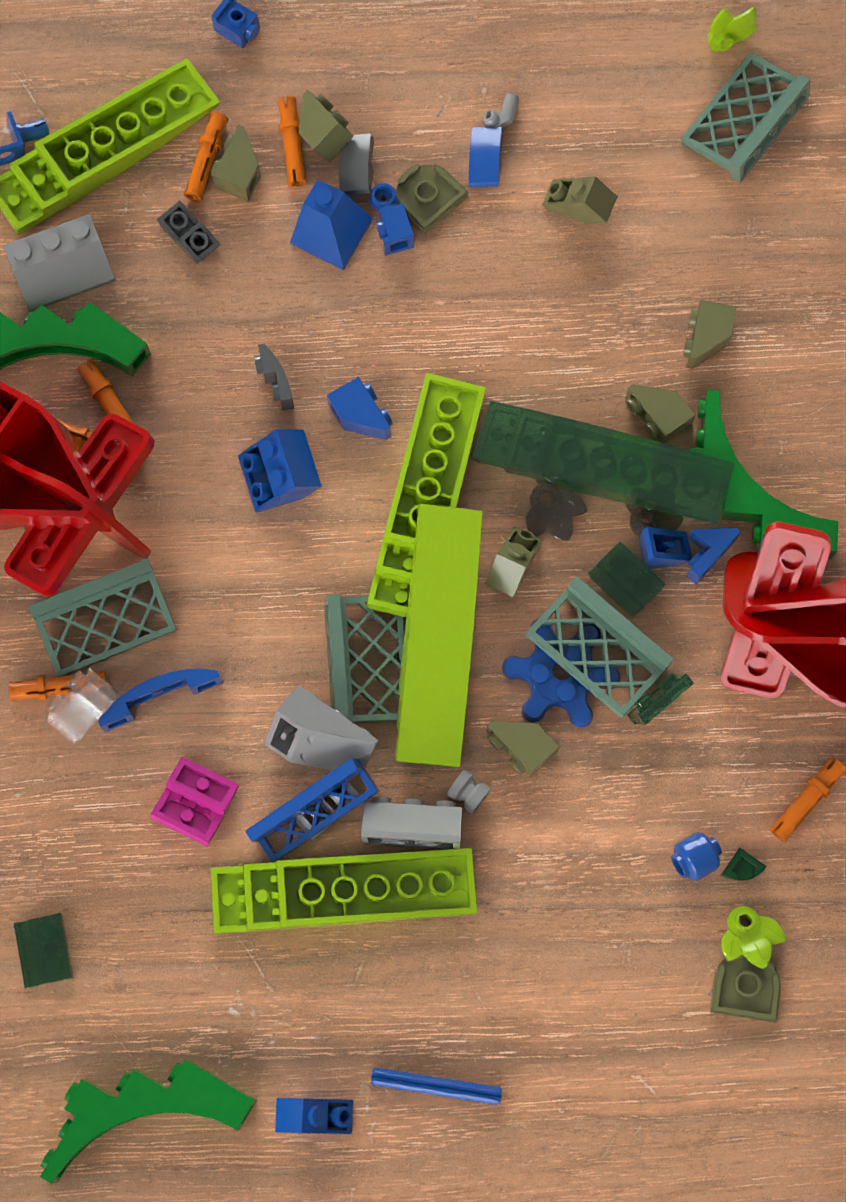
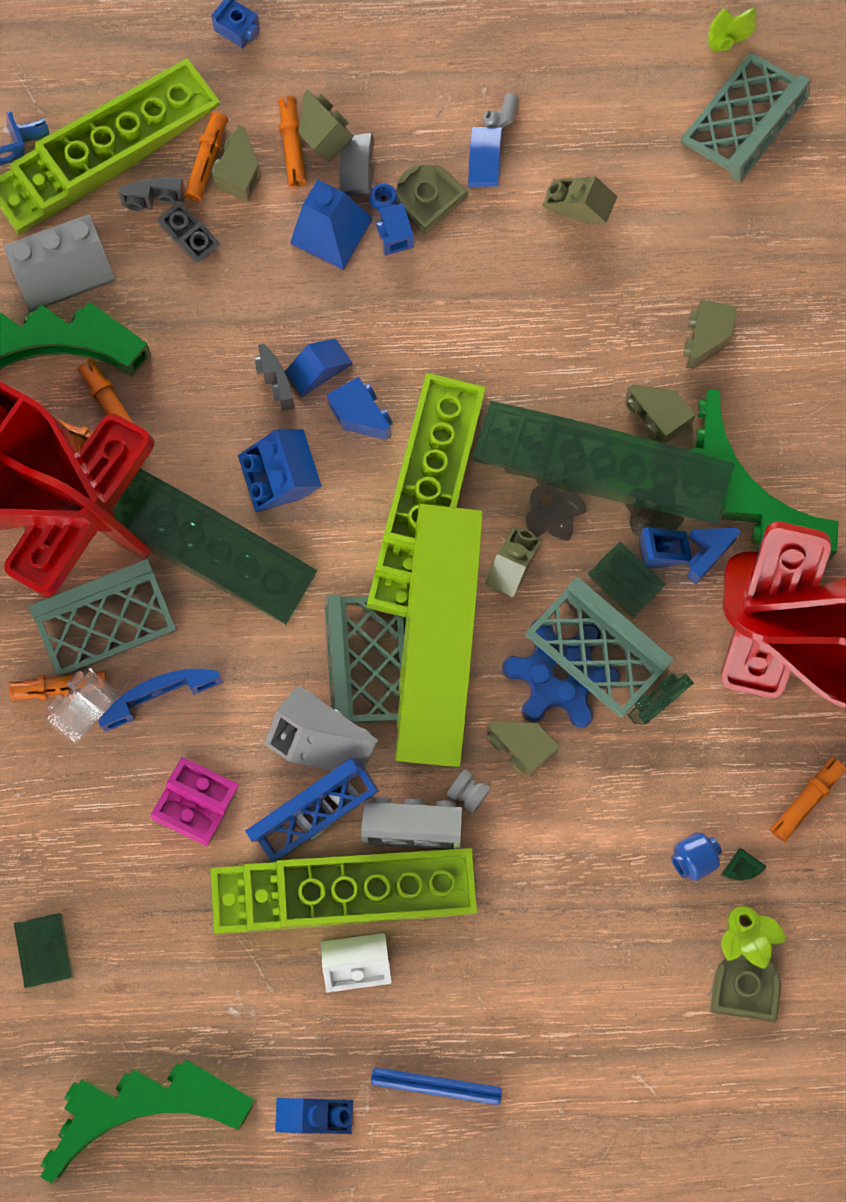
none -> clear green slope [113,468,318,625]
none -> dark grey slope [118,178,185,211]
none -> blue slope [285,339,353,397]
none -> white panel [321,933,392,993]

